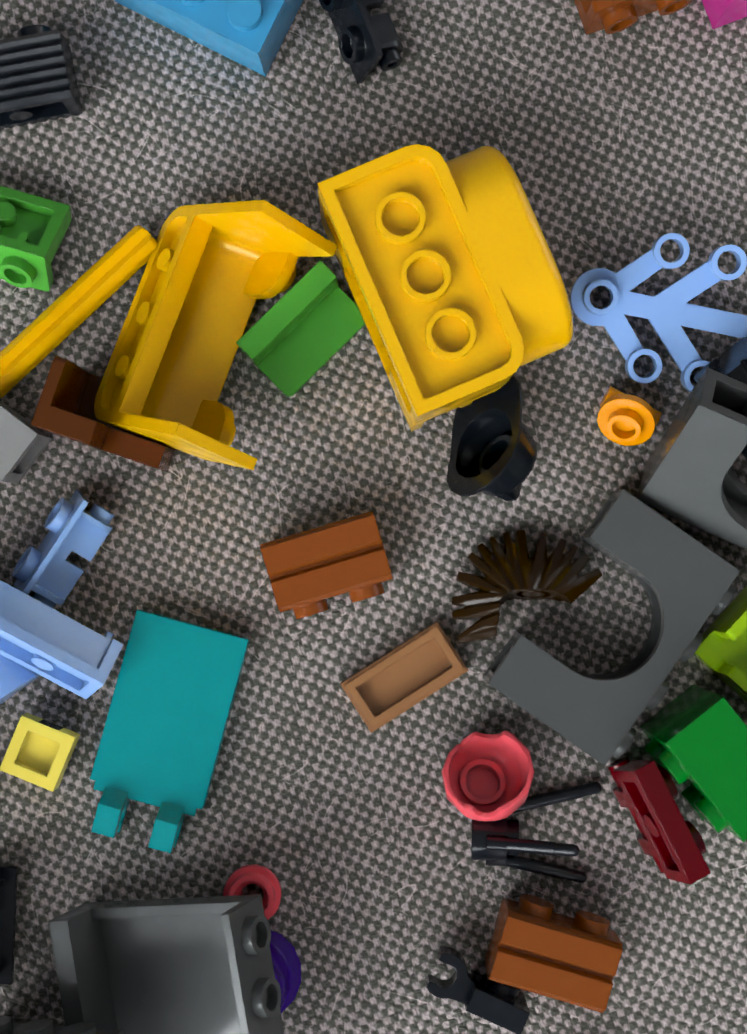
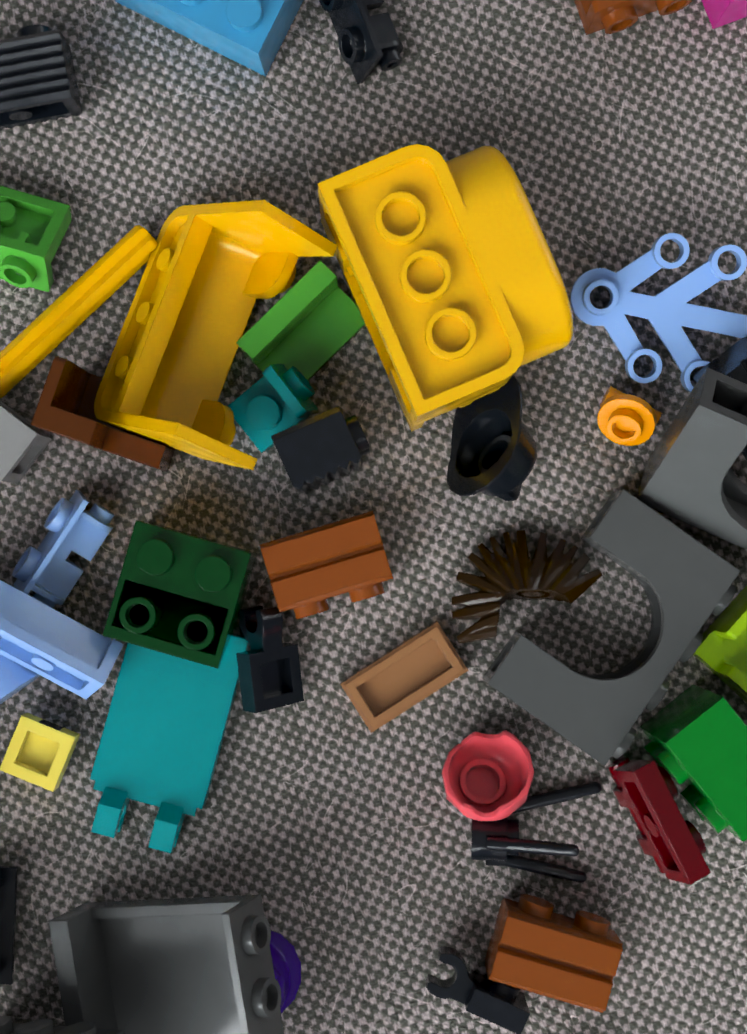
coral plate [223,864,282,920] -> none
none -> dark green slope [103,520,257,669]
none -> teal bracket [228,364,318,453]
none -> black plate [236,605,304,713]
none -> black brick [271,406,370,495]

